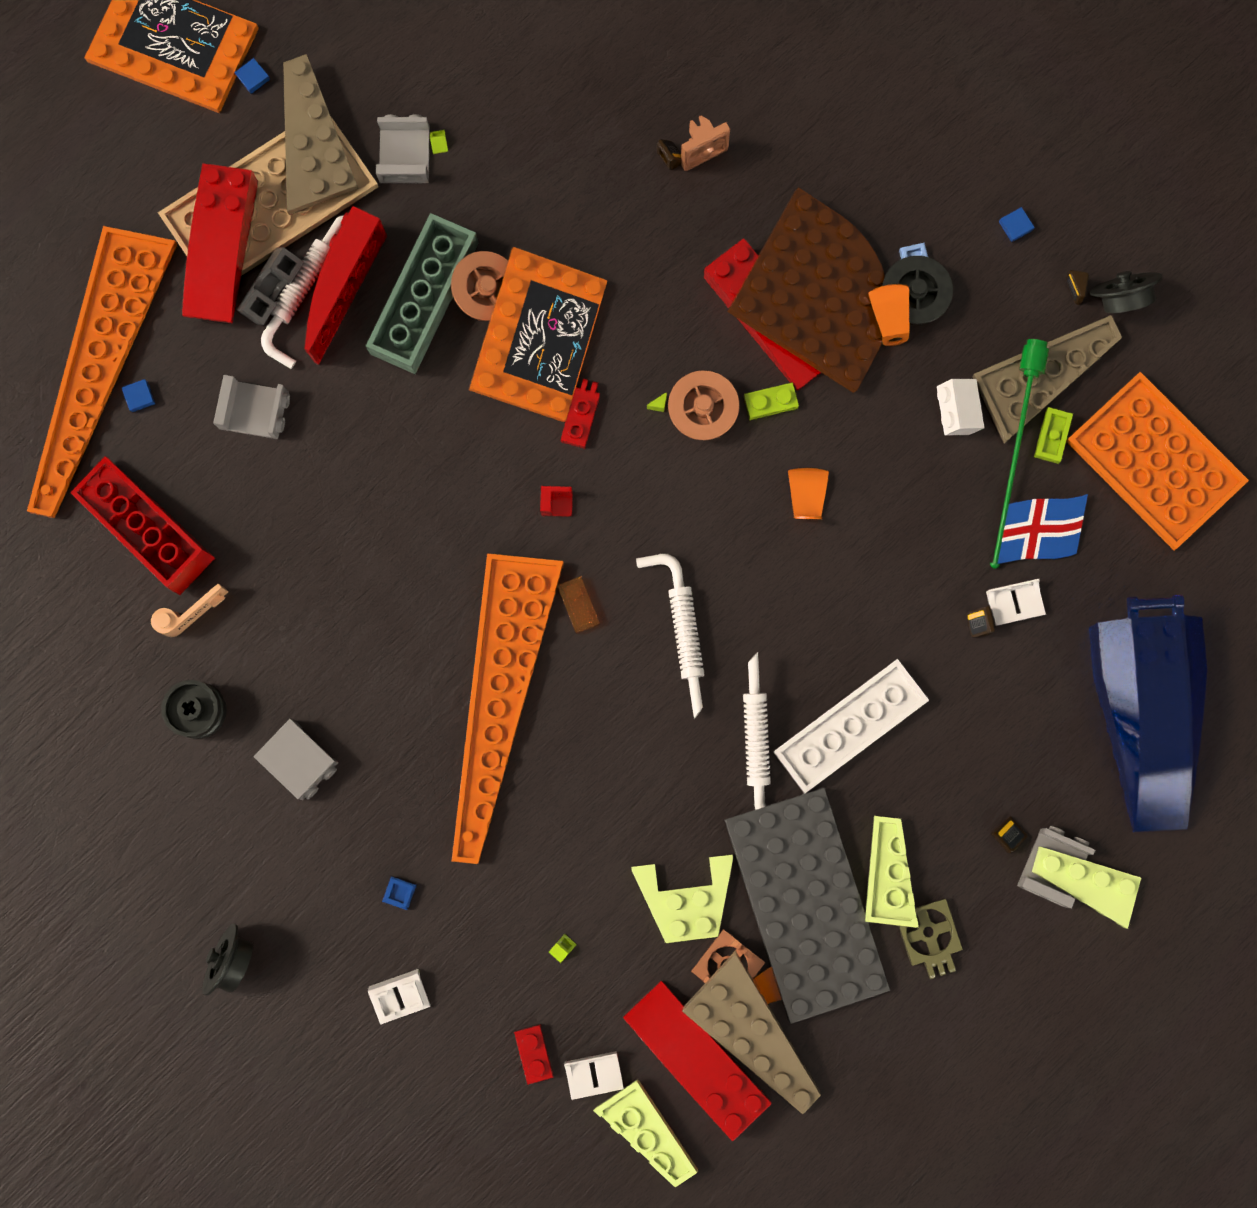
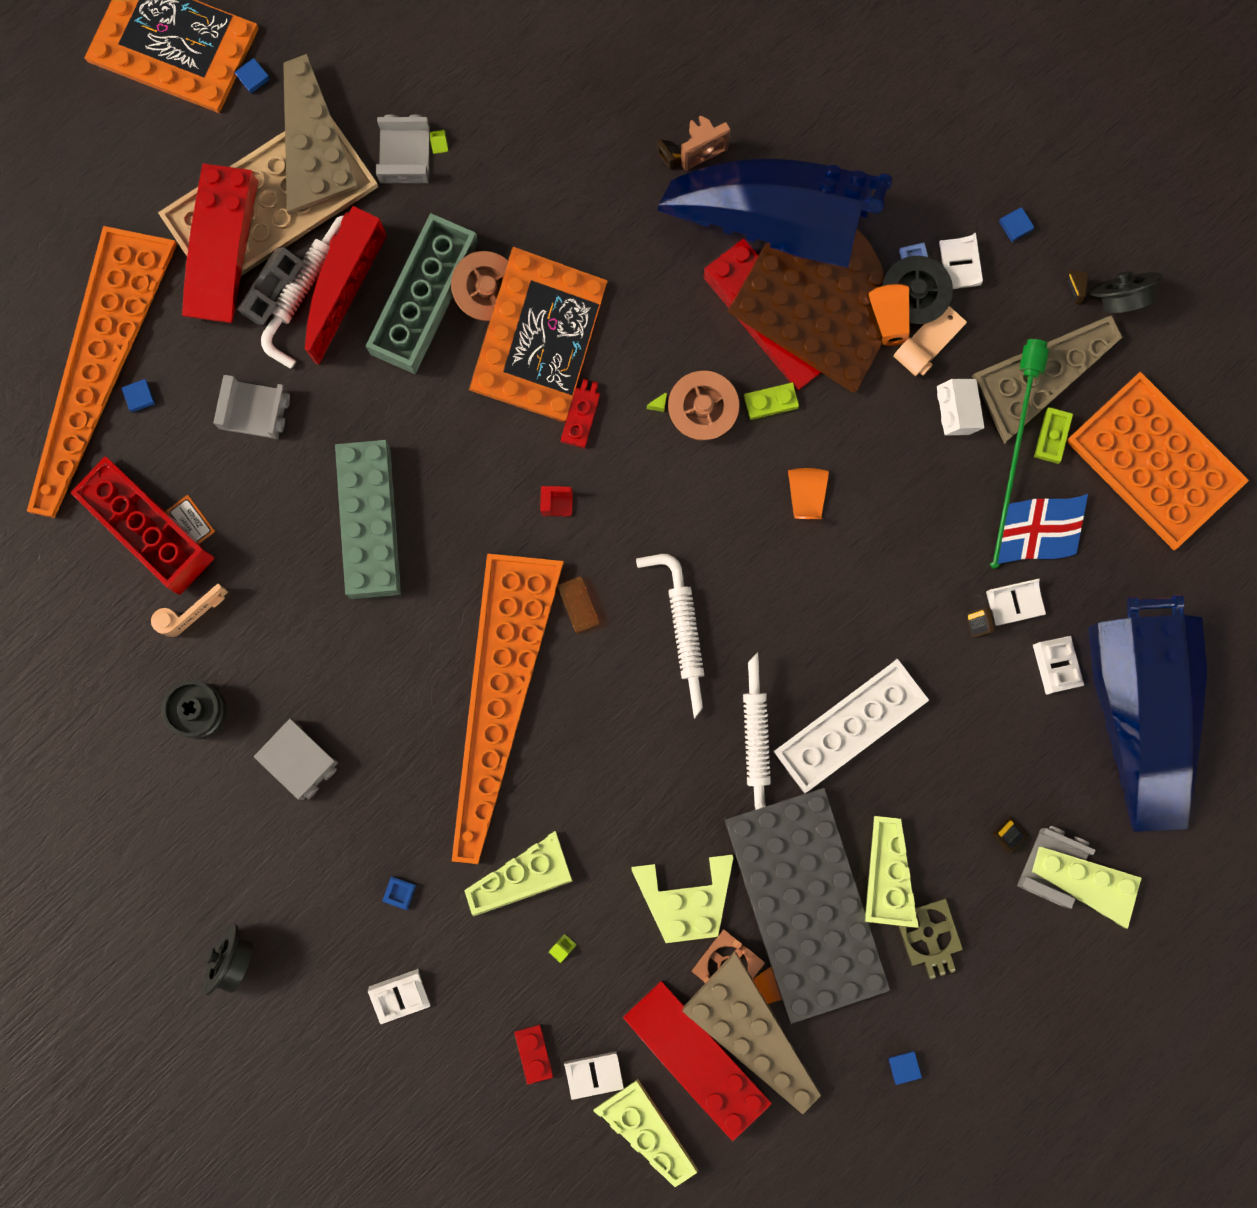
none -> sticker [166,495,215,543]
none -> sand green brick [335,440,401,599]
none -> yellowish green wing [464,831,573,916]
none -> clear blue windscreen [657,159,893,268]
none -> blue tile [888,1051,922,1085]
none -> light nougat door [893,306,967,376]
none -> white piece [939,233,983,289]
none -> white piece [1033,636,1084,695]

